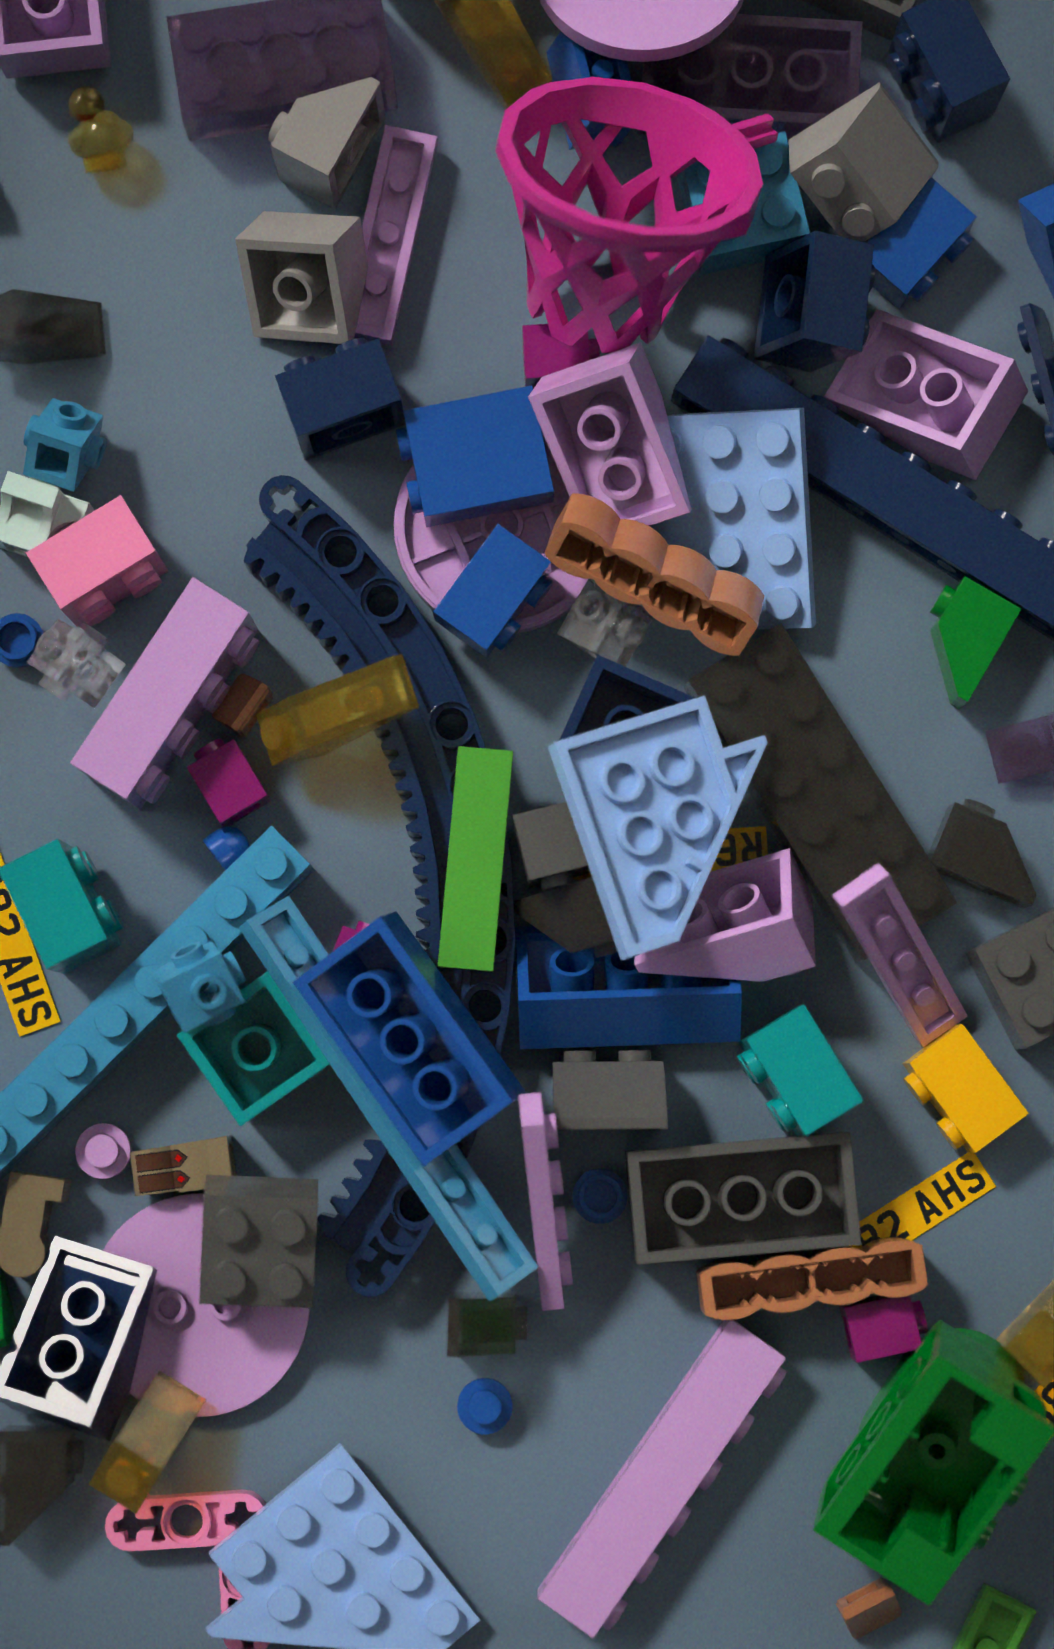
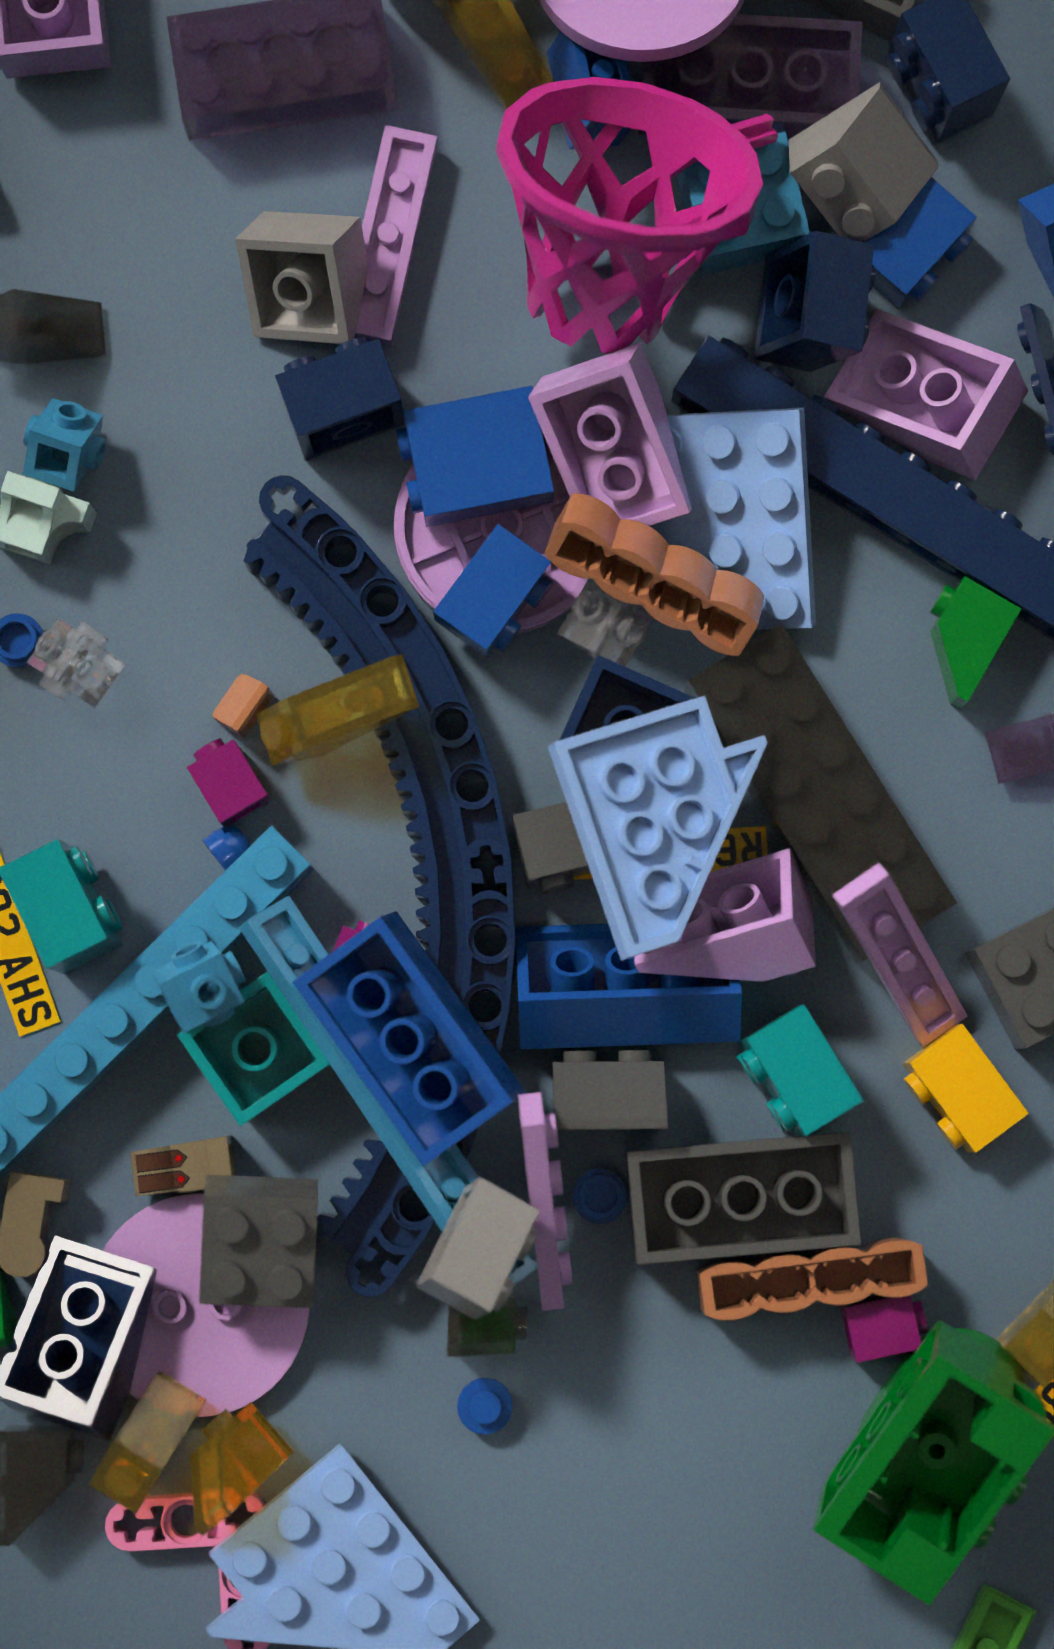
bright pink brick [26,495,168,627] -> none
clear yellow animal [68,86,133,174] -> none
lavender brick [70,577,259,810] -> none
lavender plate [75,1123,131,1179] -> none
light grey slope [268,77,385,209] -> none
bright green tile [438,746,513,972] -> none
clear smoke slope [513,877,618,958] -> none
magenta brick [522,324,600,389] -> none
lavender brick [537,1320,787,1638] -> none
yellow sticker [804,1152,996,1257] -> none
nougat slope [836,1578,902,1639] -> none
clear smoke slope [923,799,1036,909] -> none
none -> clear yellow slope [191,1402,295,1537]
none -> light grey brick [416,1177,540,1319]

